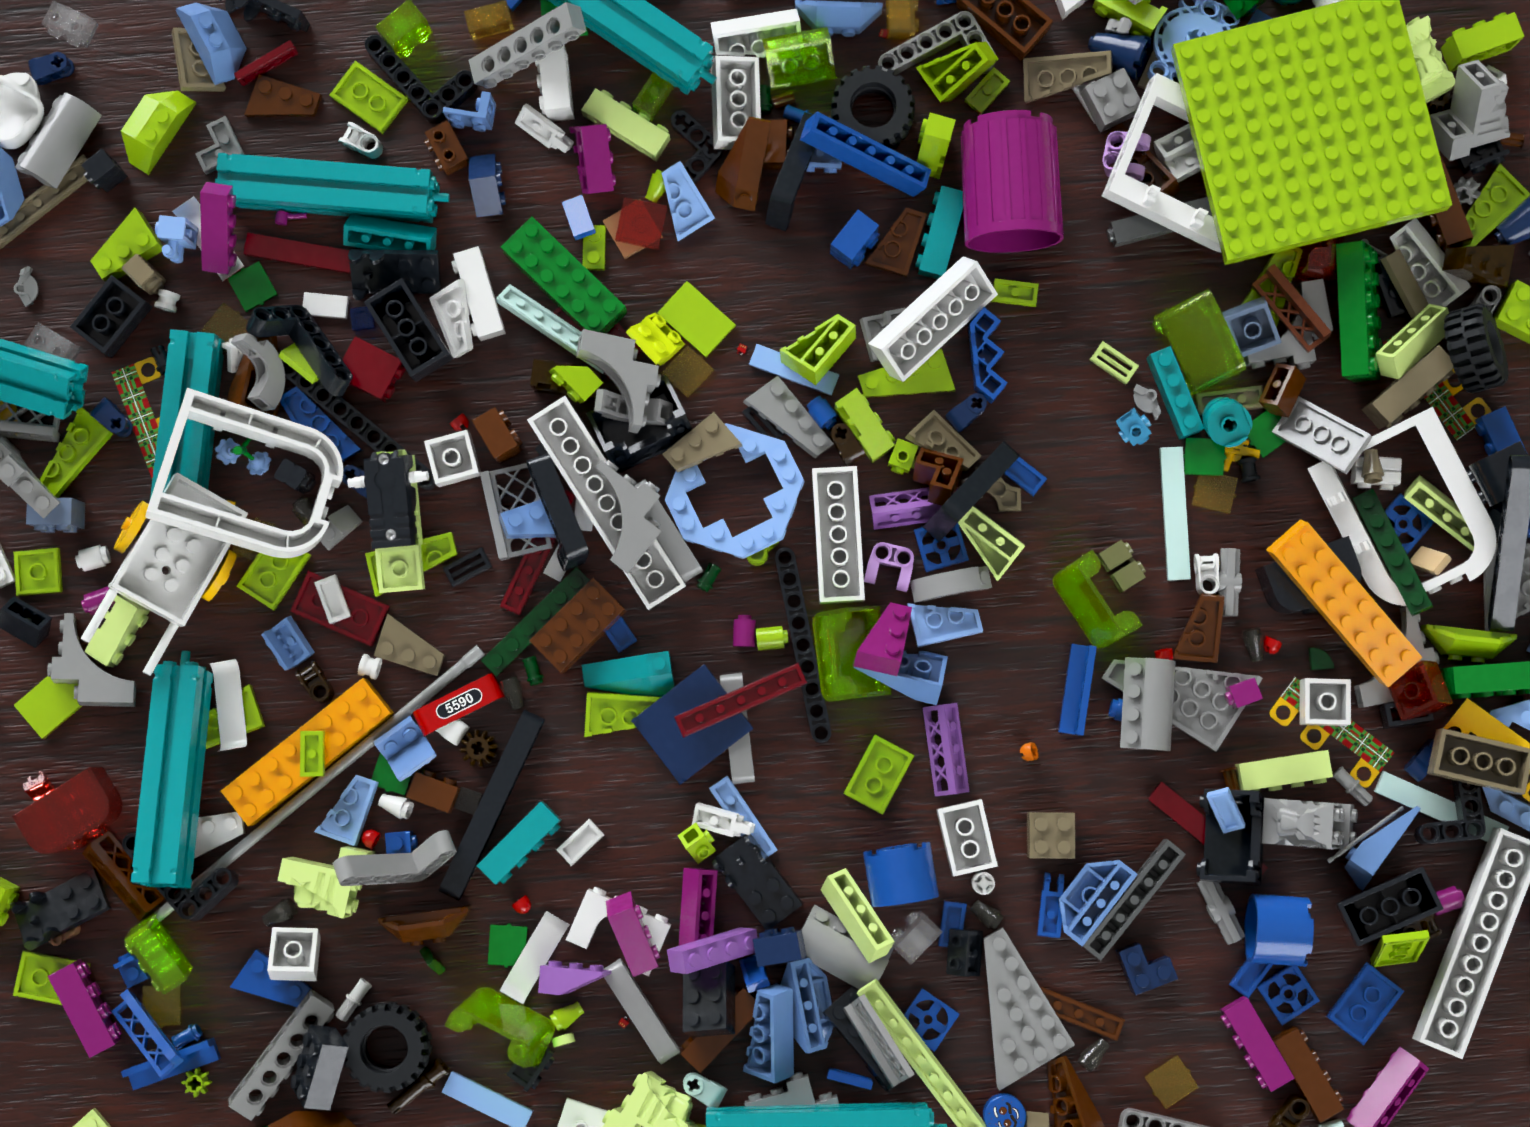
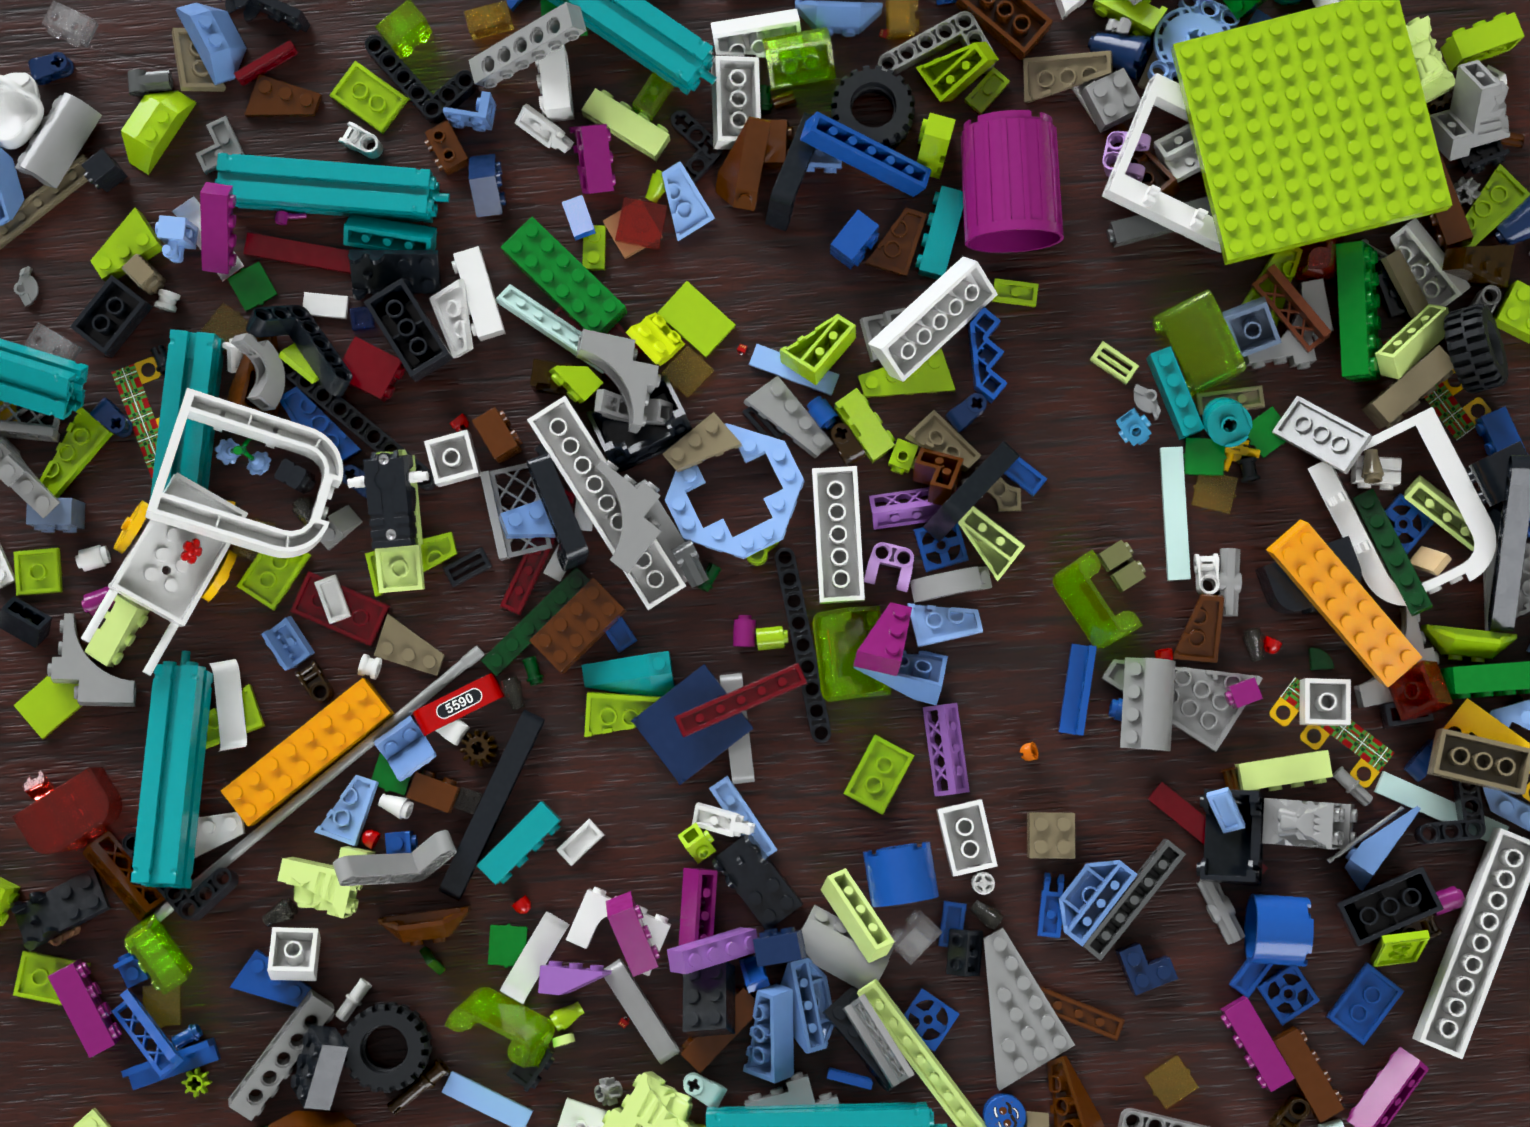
lime plate [300,731,325,777] -> none
blue pin [783,104,812,123] -> none
clear smoke cone [1077,1038,1110,1073] -> none
reddish brown brick [1258,363,1306,418] -> none
none -> dark grey piece [128,69,173,96]
none -> red plant [181,538,202,564]
none -> light grey gear [594,1077,623,1106]
none -> dark grey piece [671,539,709,588]

